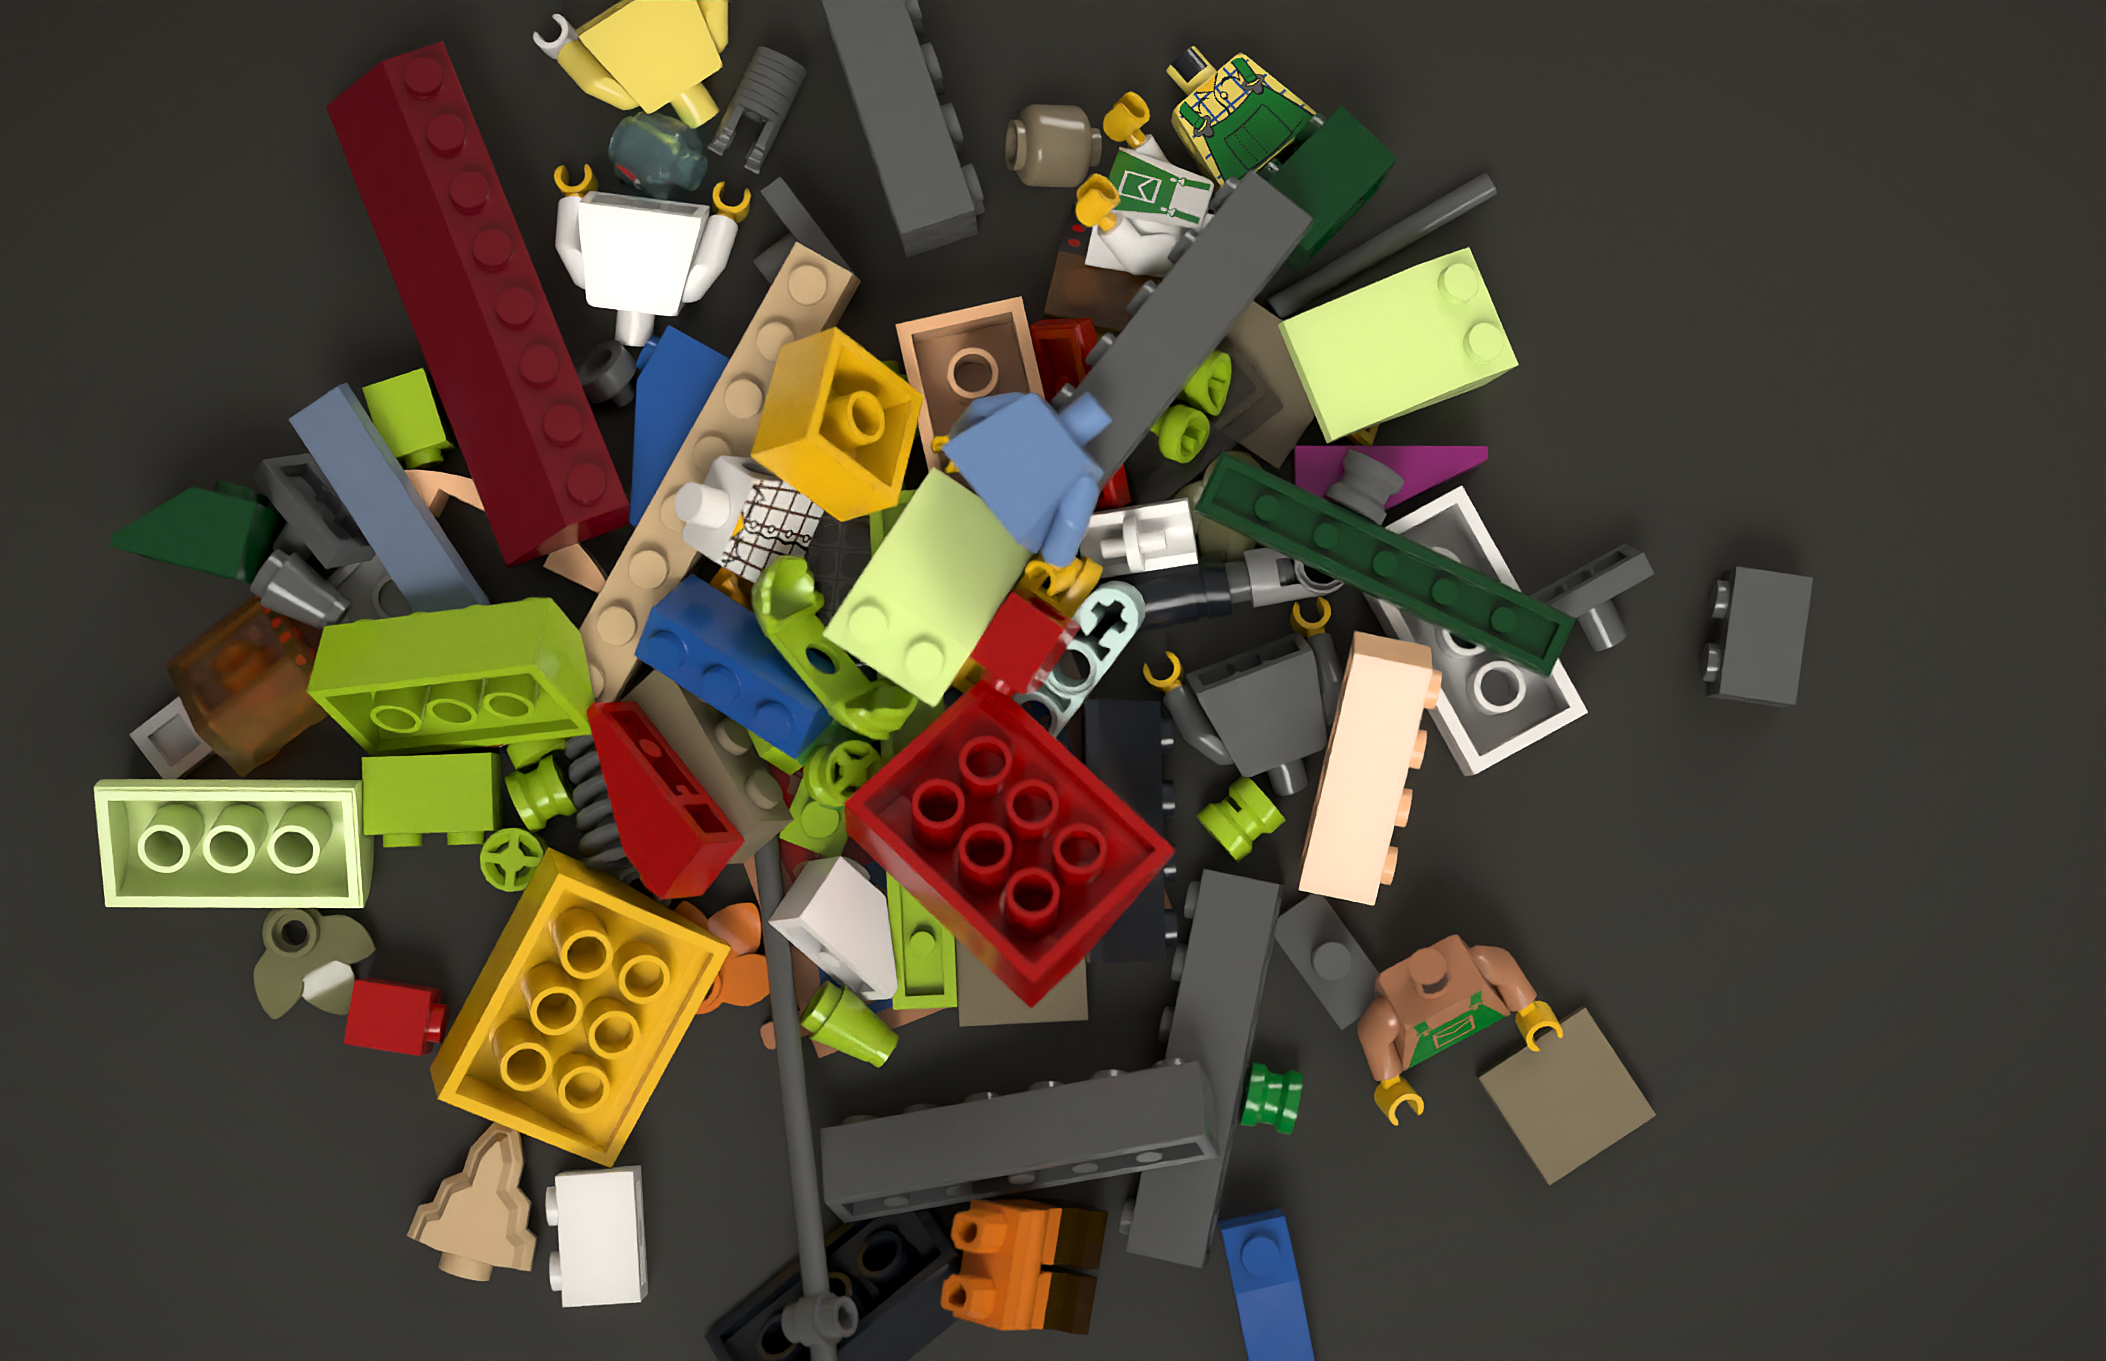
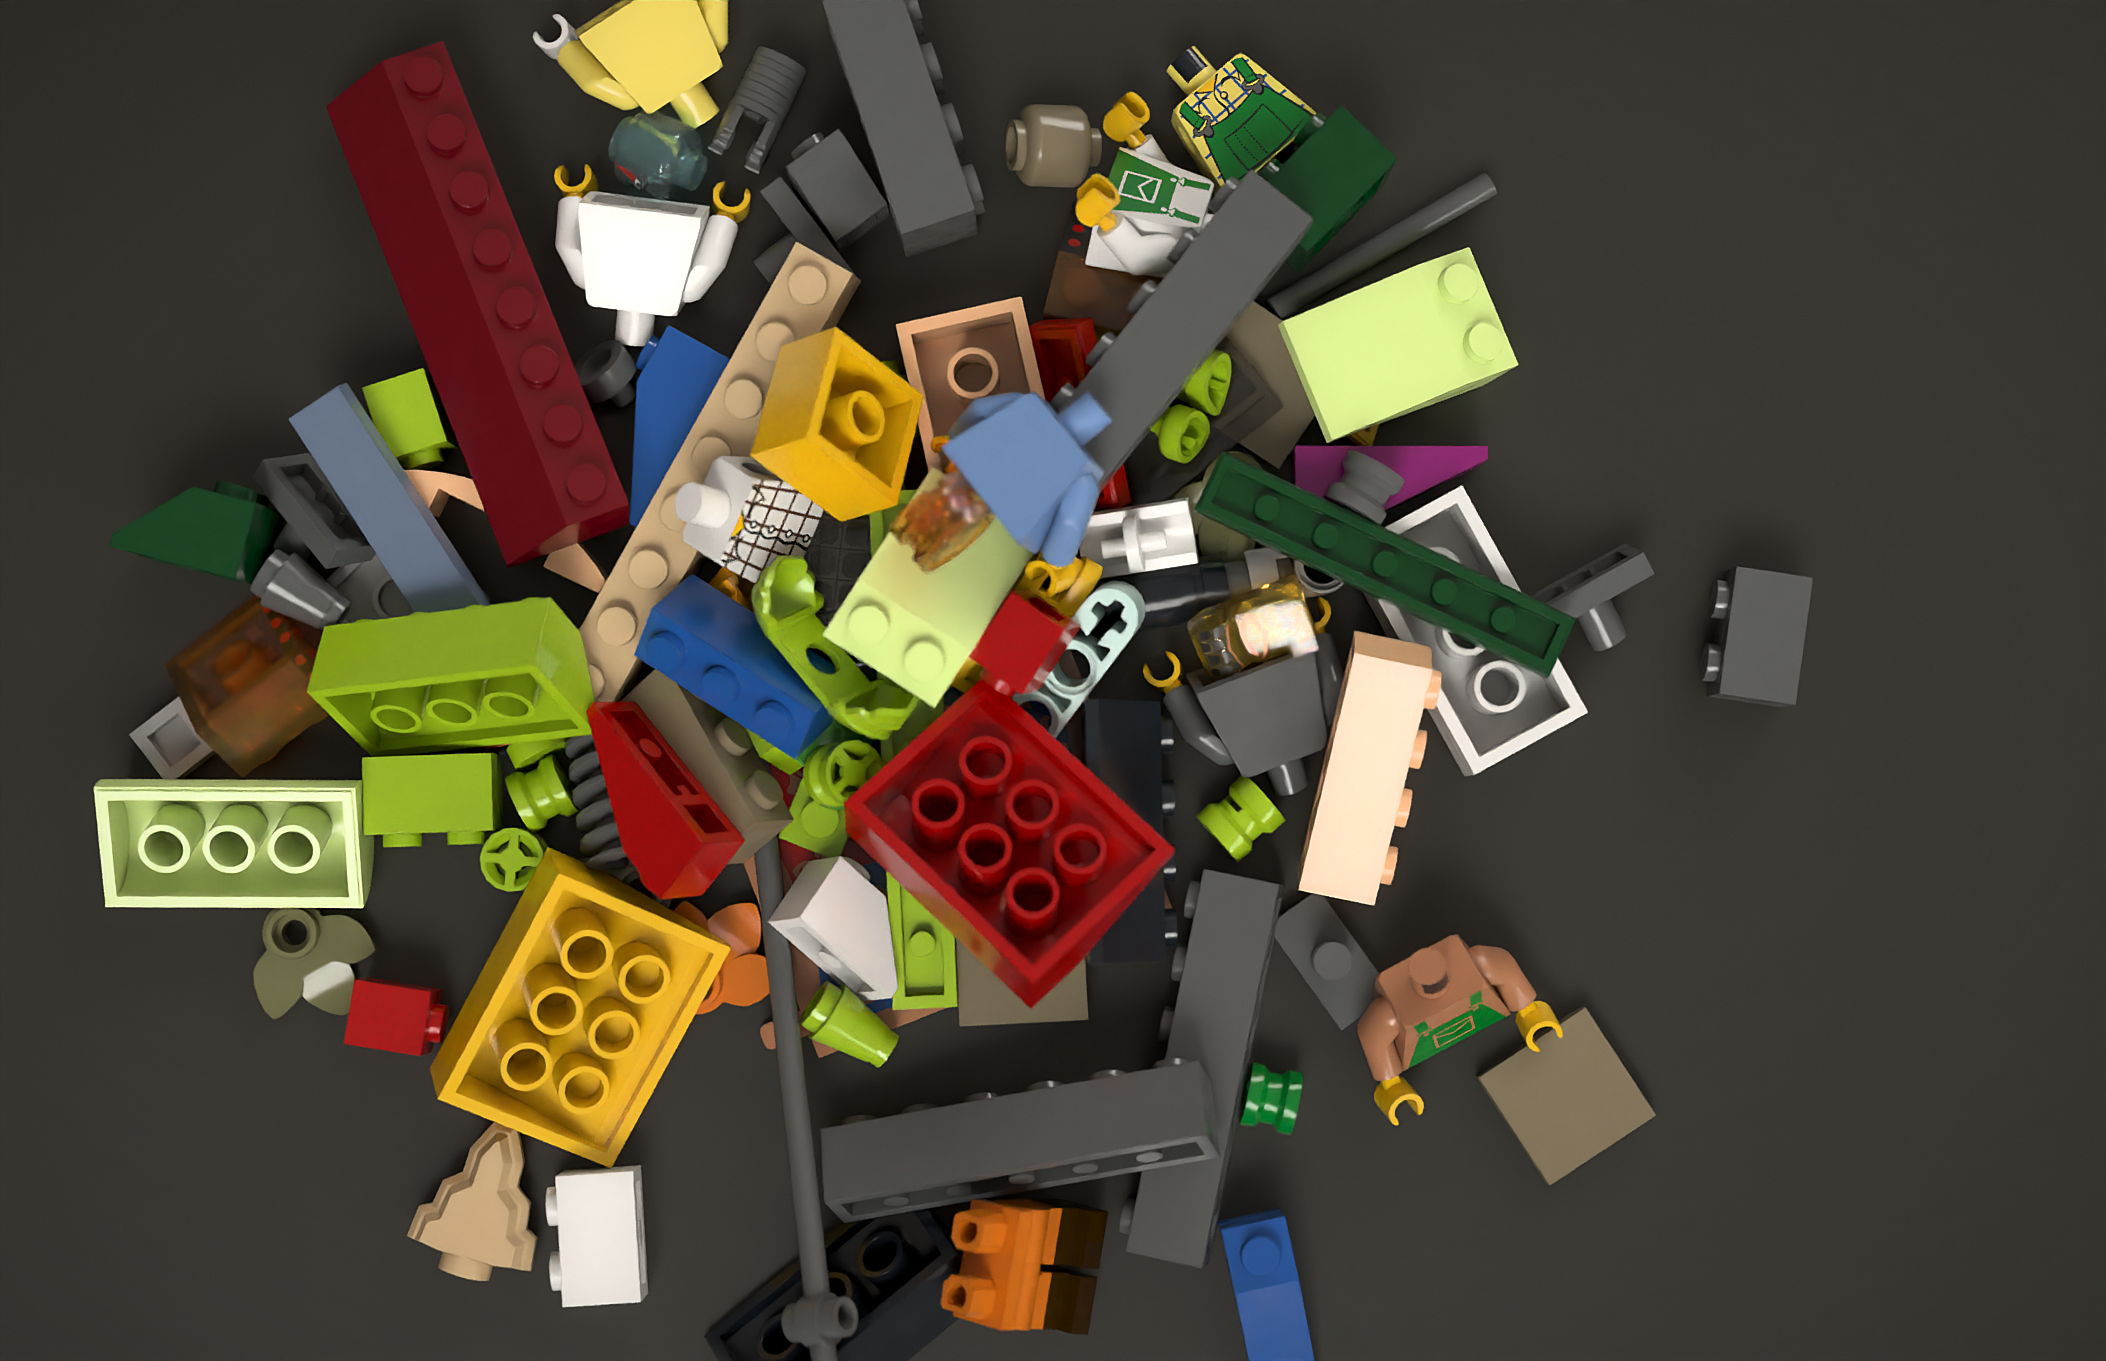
none -> dark grey slope [786,129,889,253]
none -> clear orange wheel [889,472,995,574]
none -> clear yellow leg [1187,573,1319,677]

